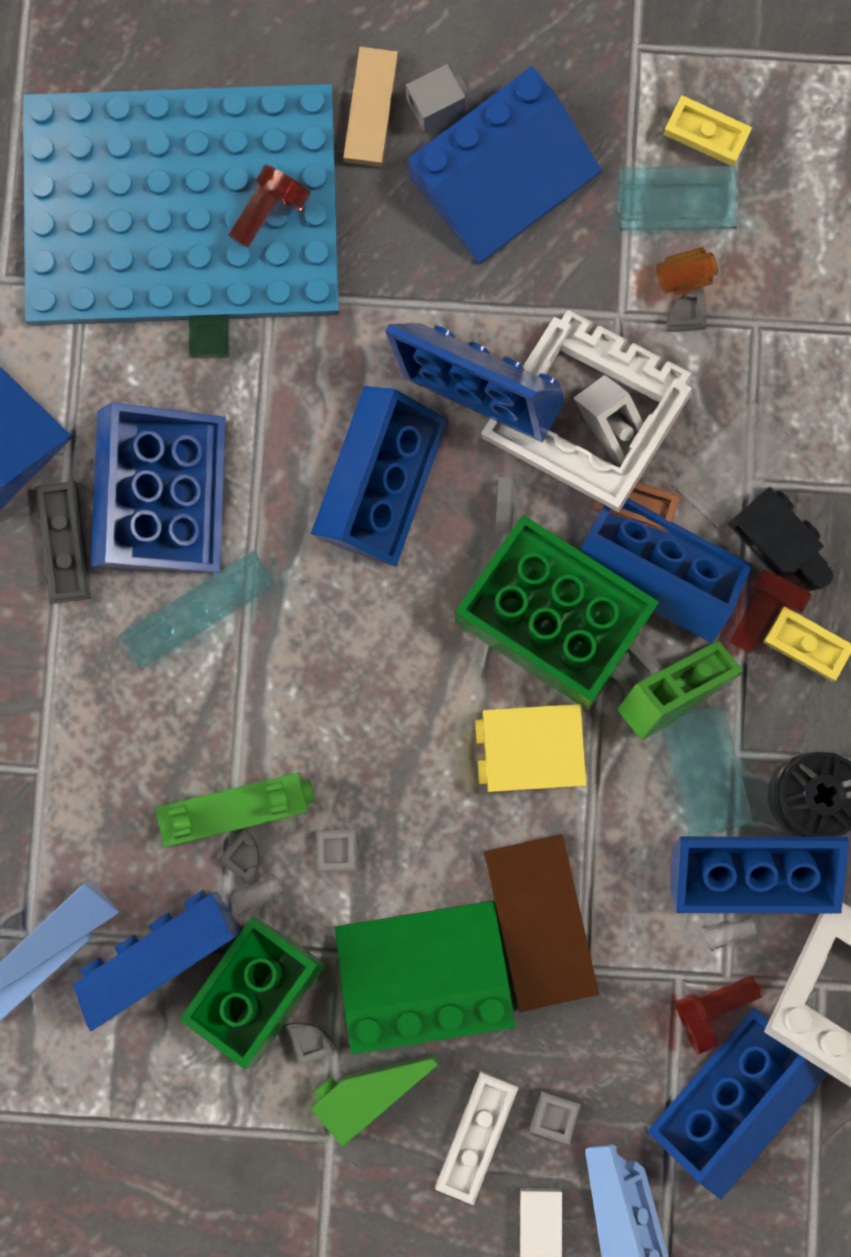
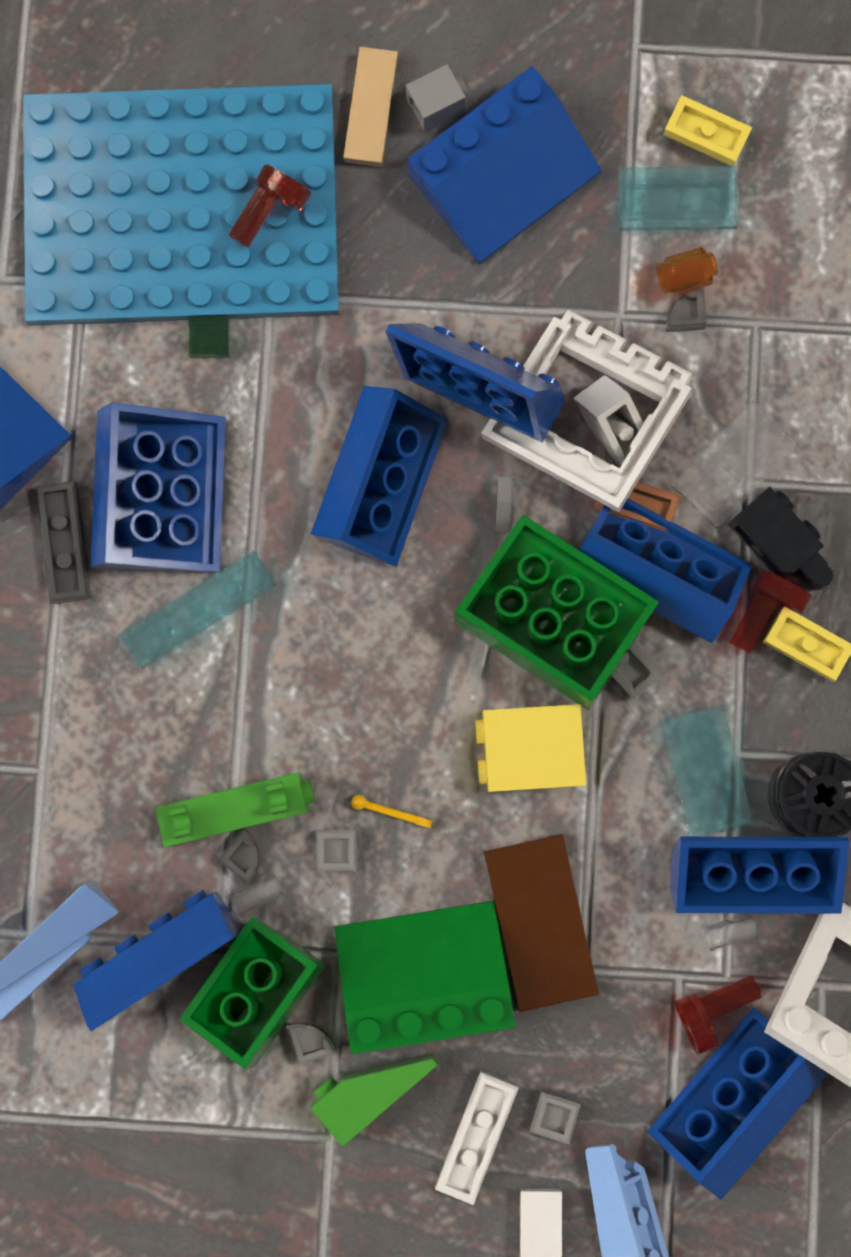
bright green slope [617,641,743,740] -> none
none -> yellow hinge [351,795,433,829]

